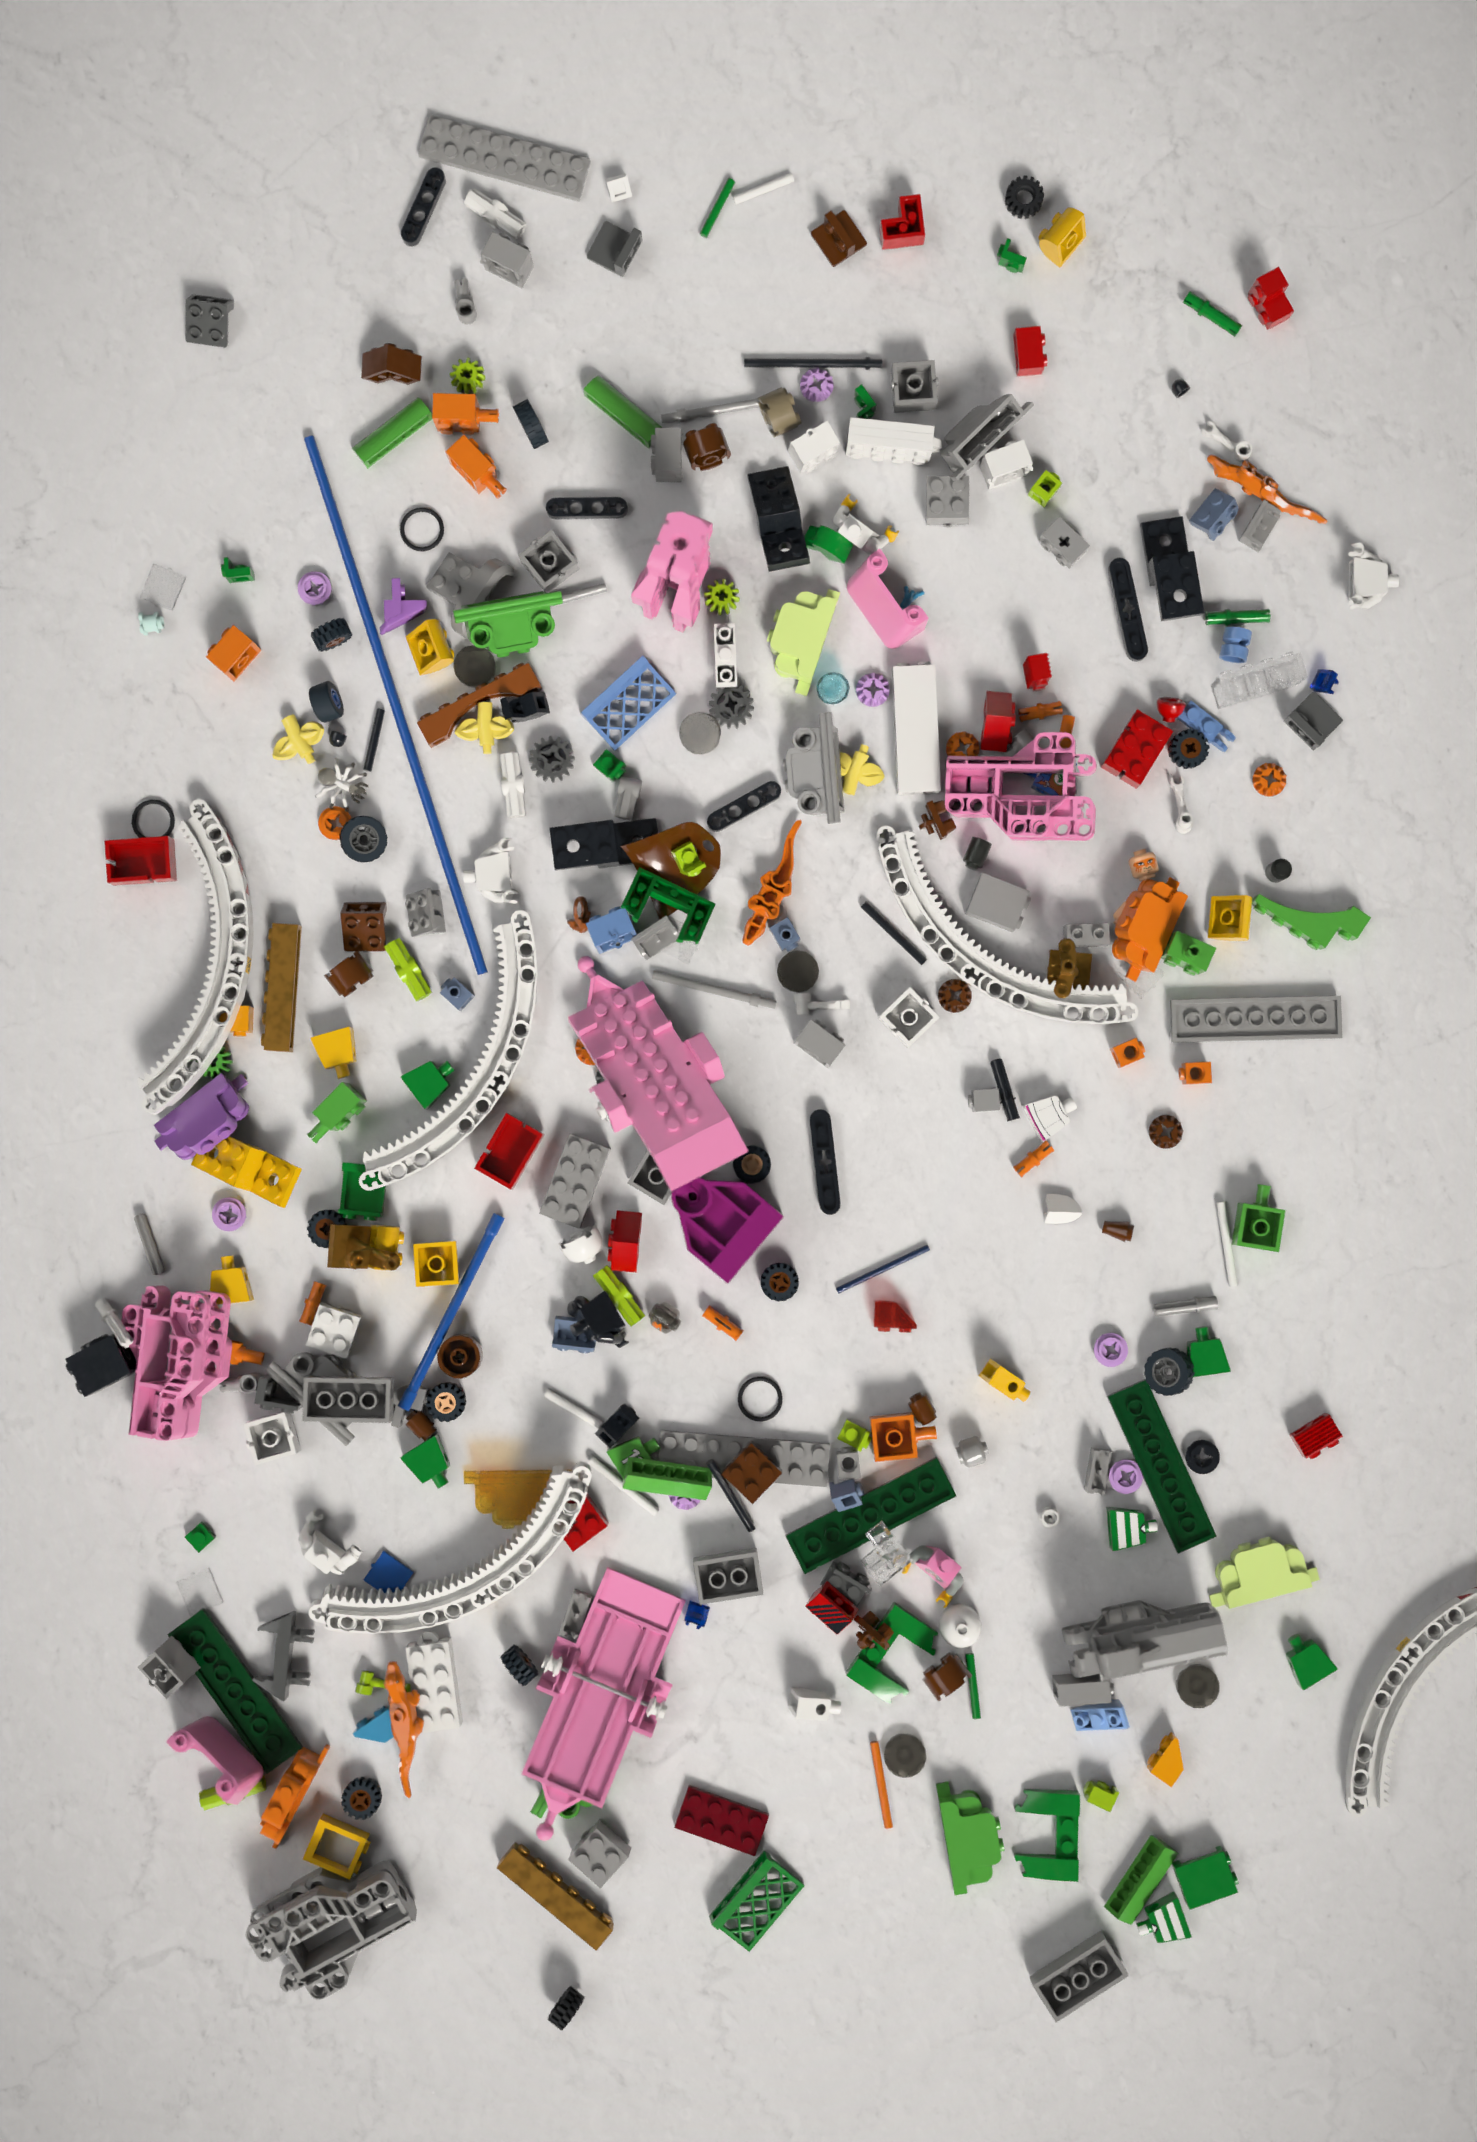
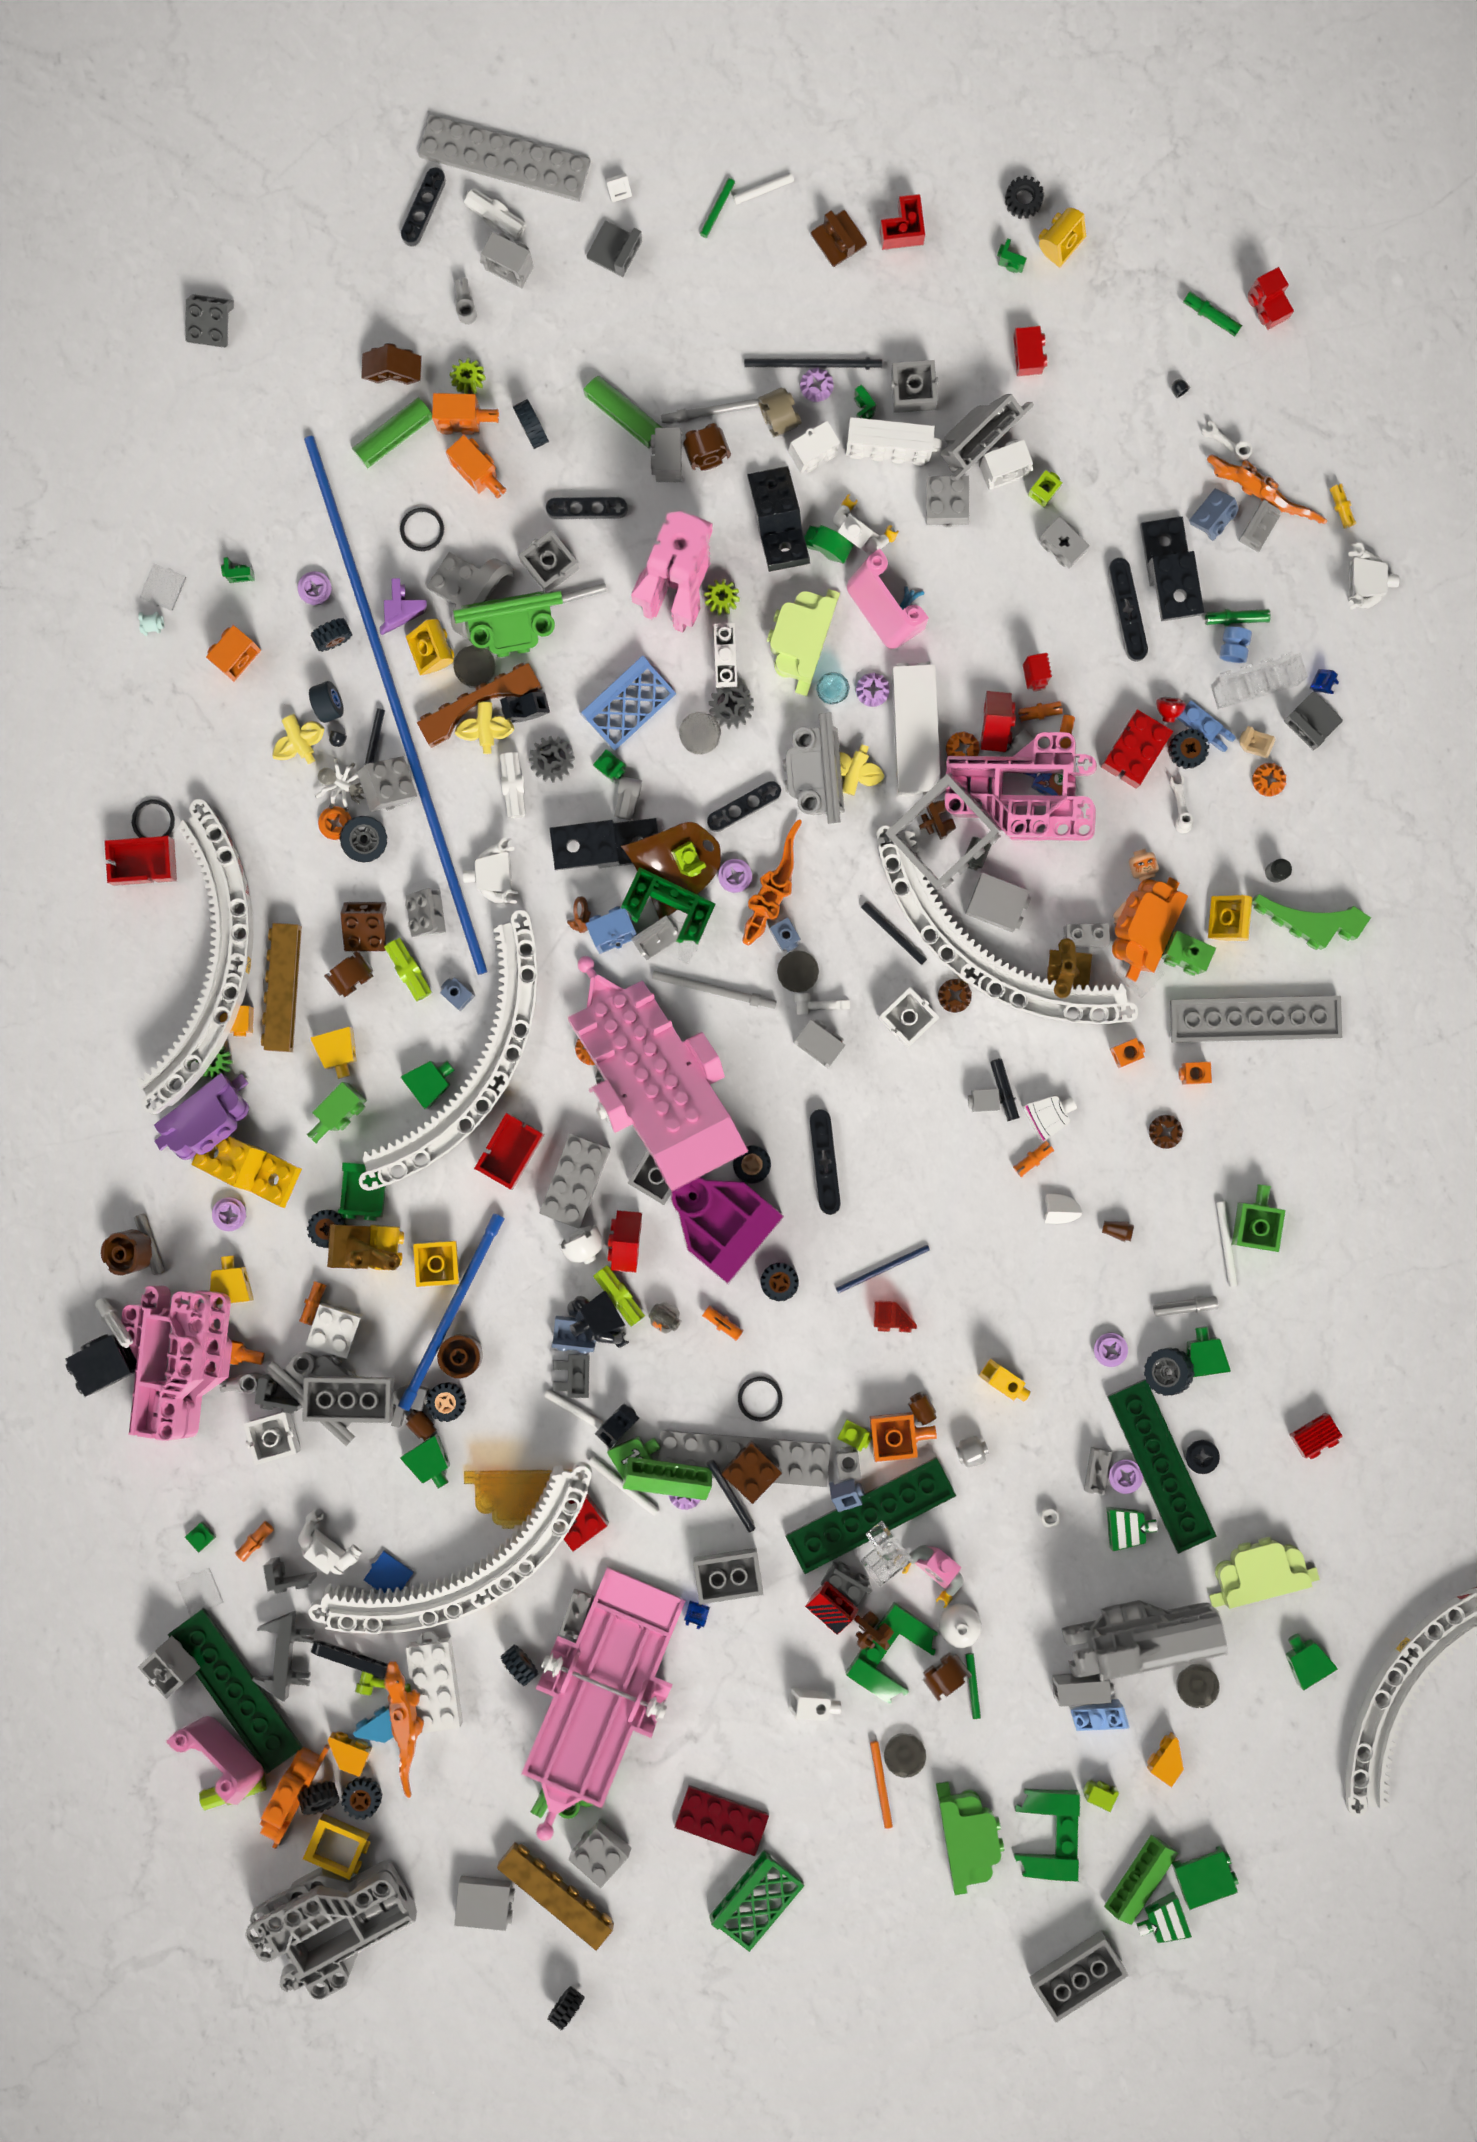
none -> reddish brown brick [101,1229,152,1276]
none -> orange pin [235,1521,274,1562]
none -> dark grey bracket [263,1557,317,1593]
none -> black tyre [297,1781,340,1815]
none -> black beam [311,1640,388,1678]
none -> light orange slope [328,1731,372,1777]
none -> light grey brick [357,756,417,812]
none -> light grey brick [454,1876,515,1931]
none -> dark grey plate [552,1354,590,1398]
none -> lavender gear [718,859,752,893]
none -> light grey window [885,773,1002,890]
none -> tan bracket [1239,726,1276,758]
none -> yellow pin [1329,484,1356,529]

